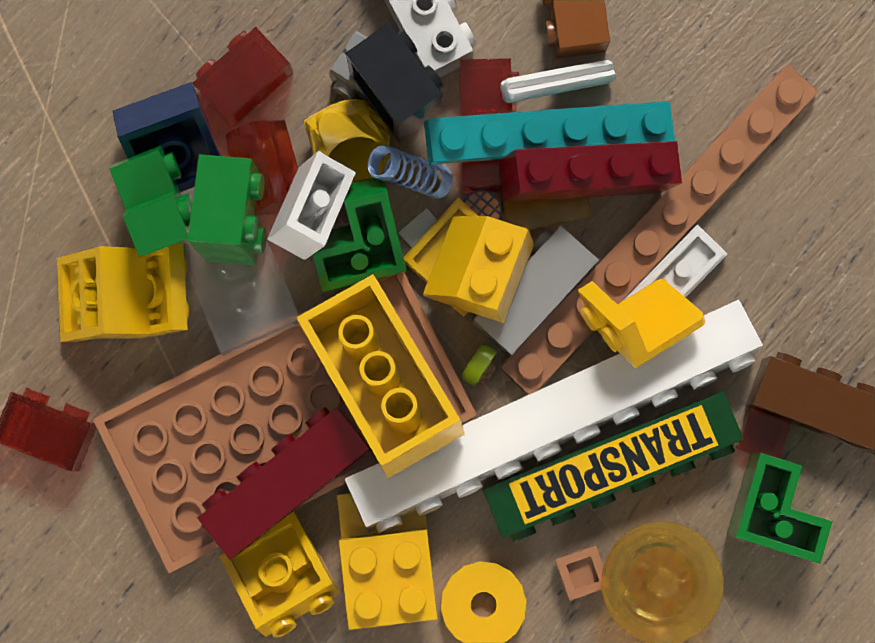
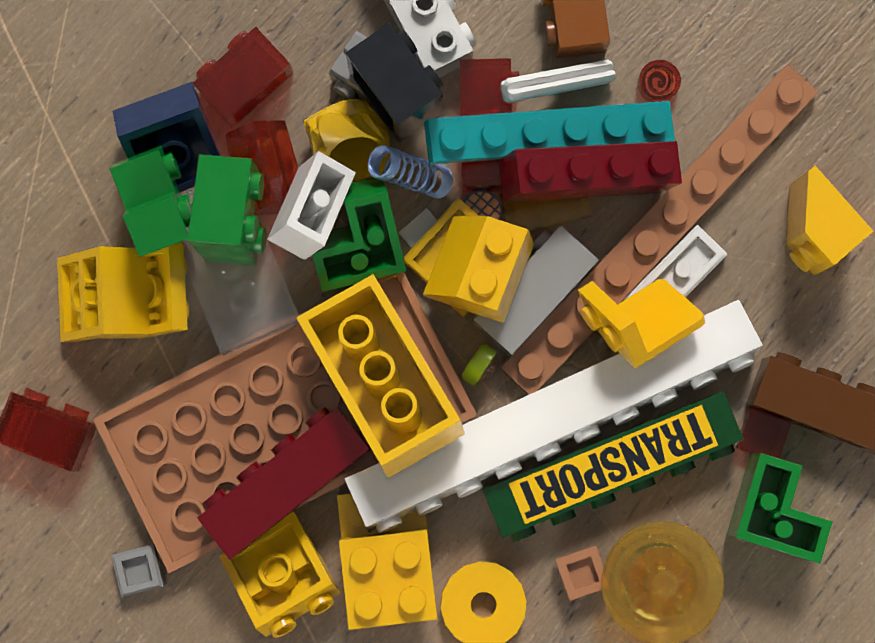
none -> light grey tile [111,544,165,597]
none -> clear red tile [637,60,681,102]
none -> yellow slope [786,165,874,275]

